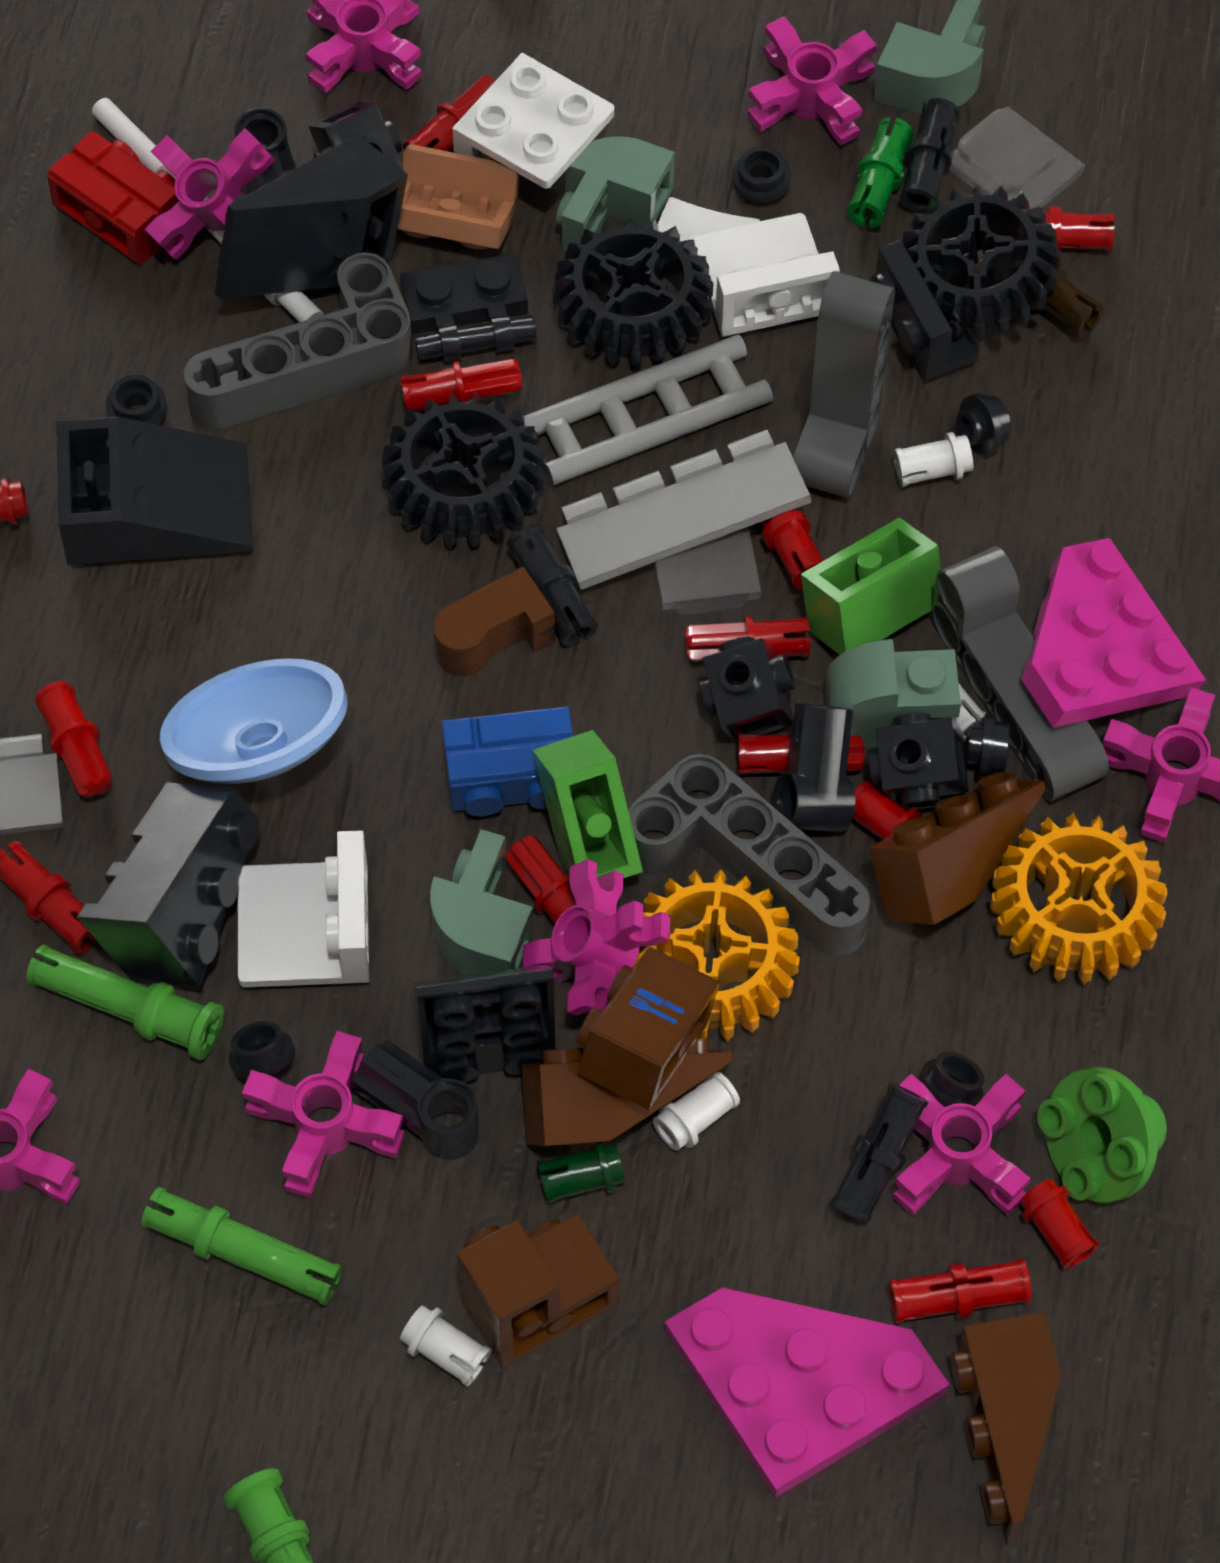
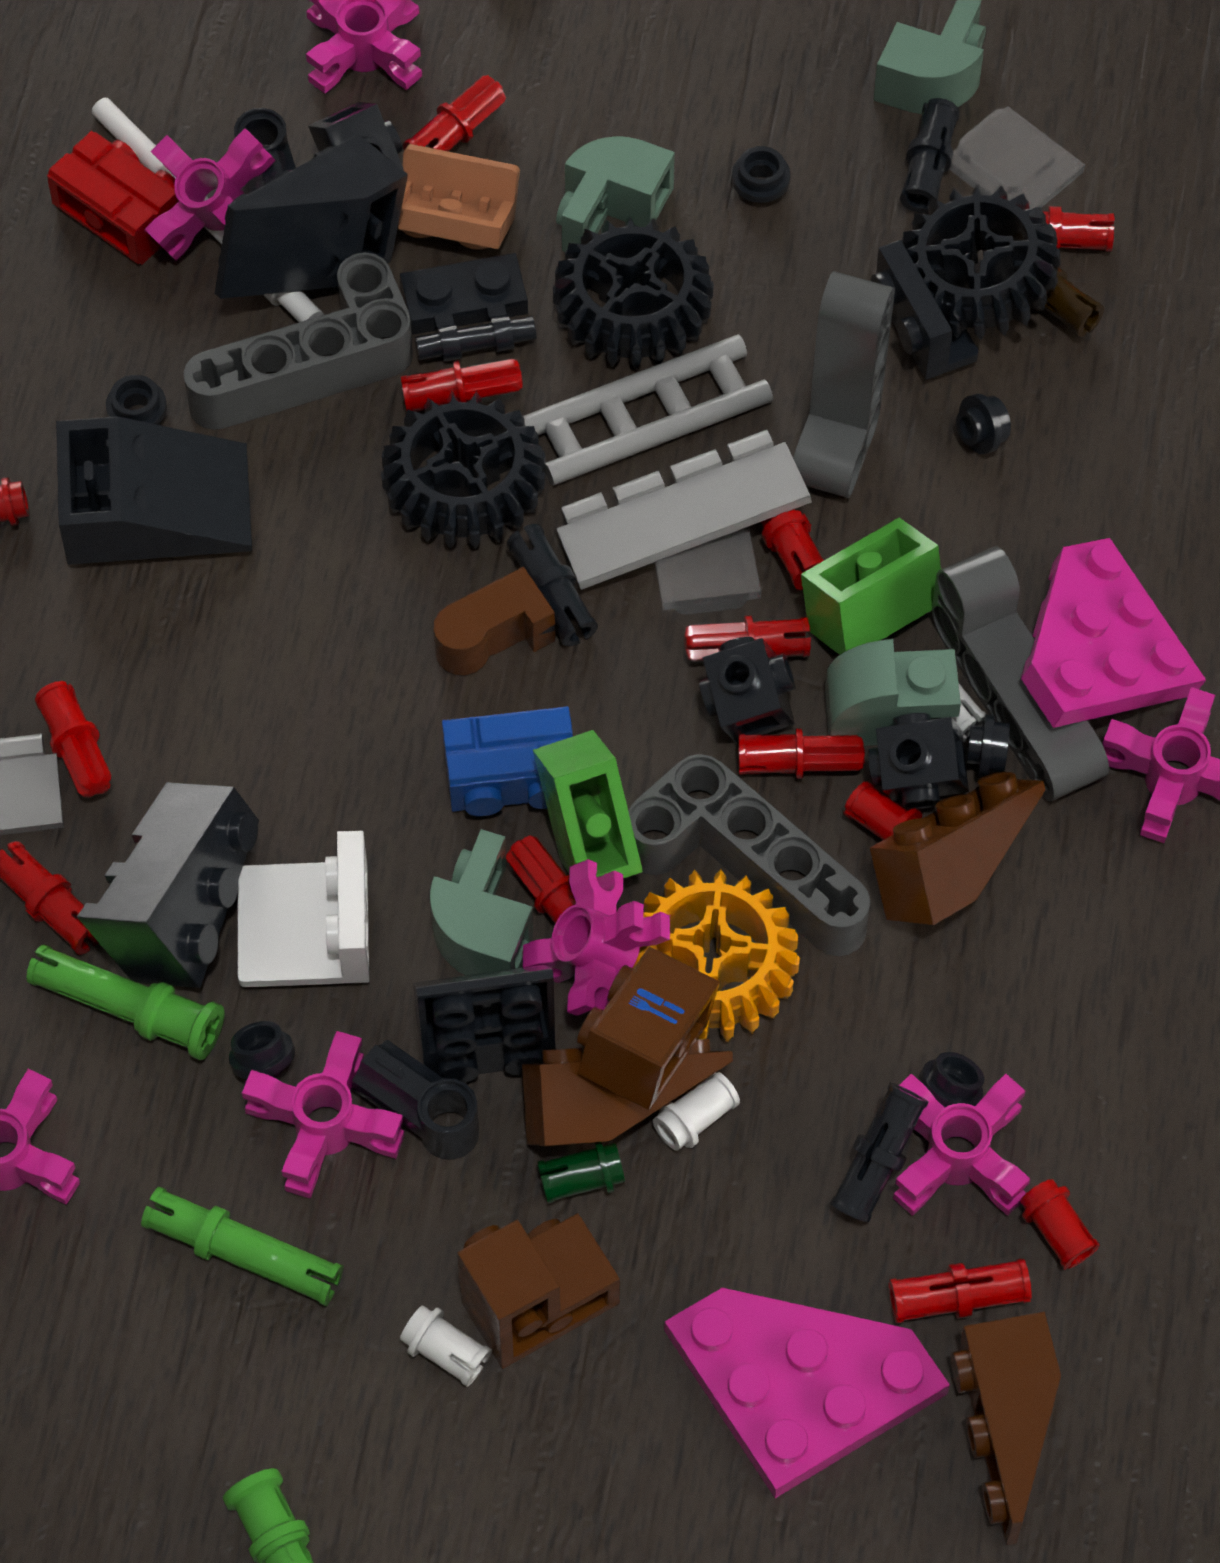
light blue dish [160,658,348,784] -> none
white bracket [452,53,614,189] -> none
white sticker [657,197,760,241] -> none
white bracket [692,213,840,337] -> none
dark pink pin [748,16,877,146] -> none
black piece [772,703,855,832] -> none
green pin [846,117,914,228] -> none
white pin [893,432,974,487] -> none
light orange gear [990,812,1167,985] -> none
bright green plate [1037,1067,1167,1203] -> none

